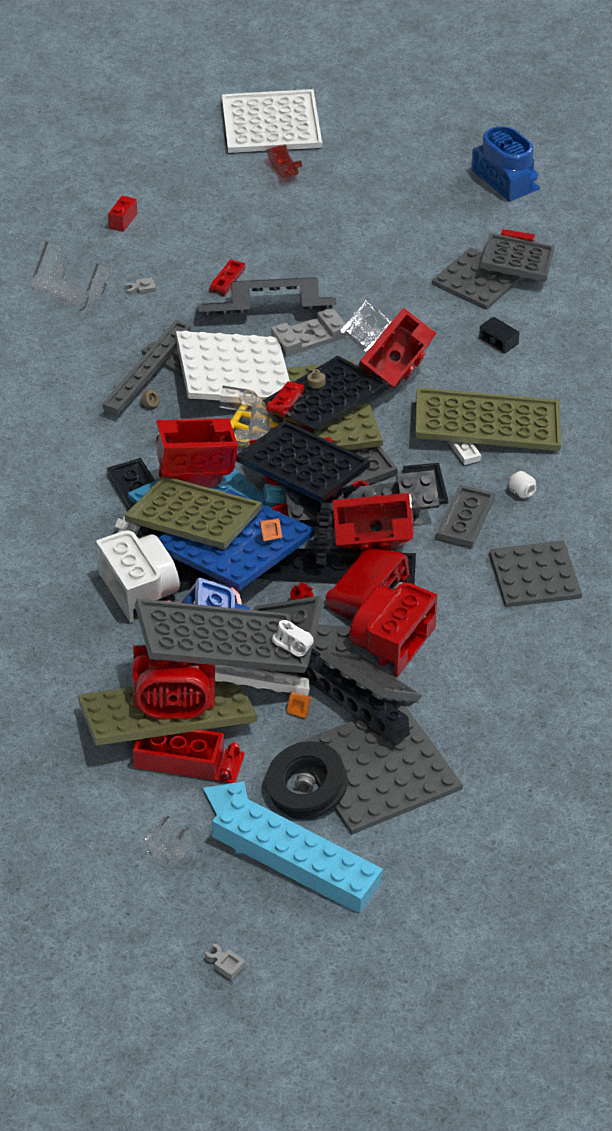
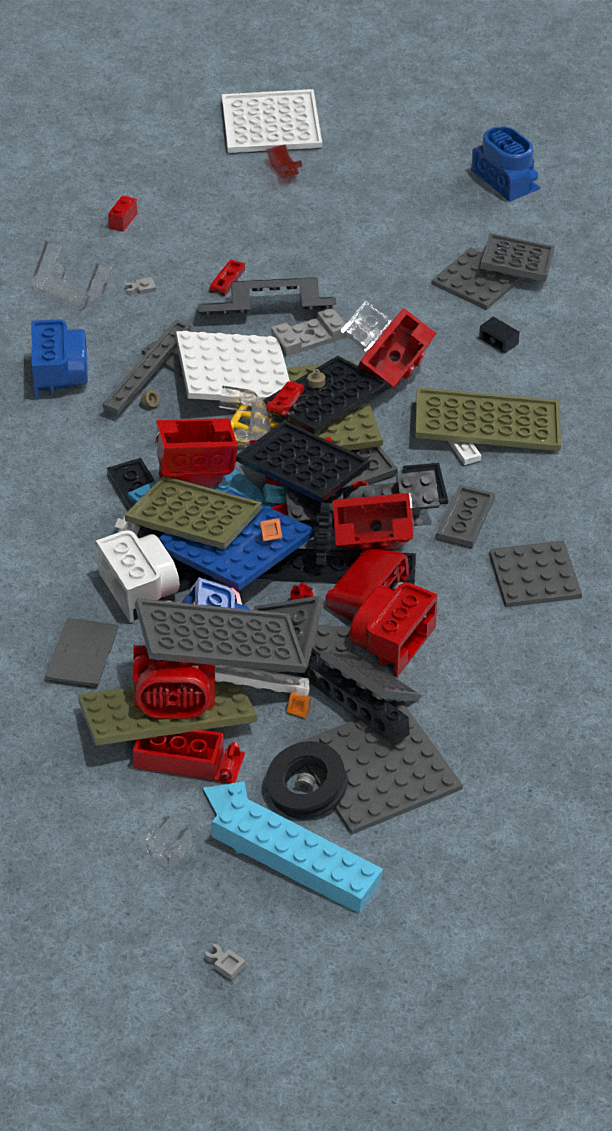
white piece [272,620,314,657] -> none
red tile [501,229,535,242] -> none
white head [509,471,536,498] -> none
none -> blue brick [31,319,88,399]
none -> dark grey piece [45,618,119,687]

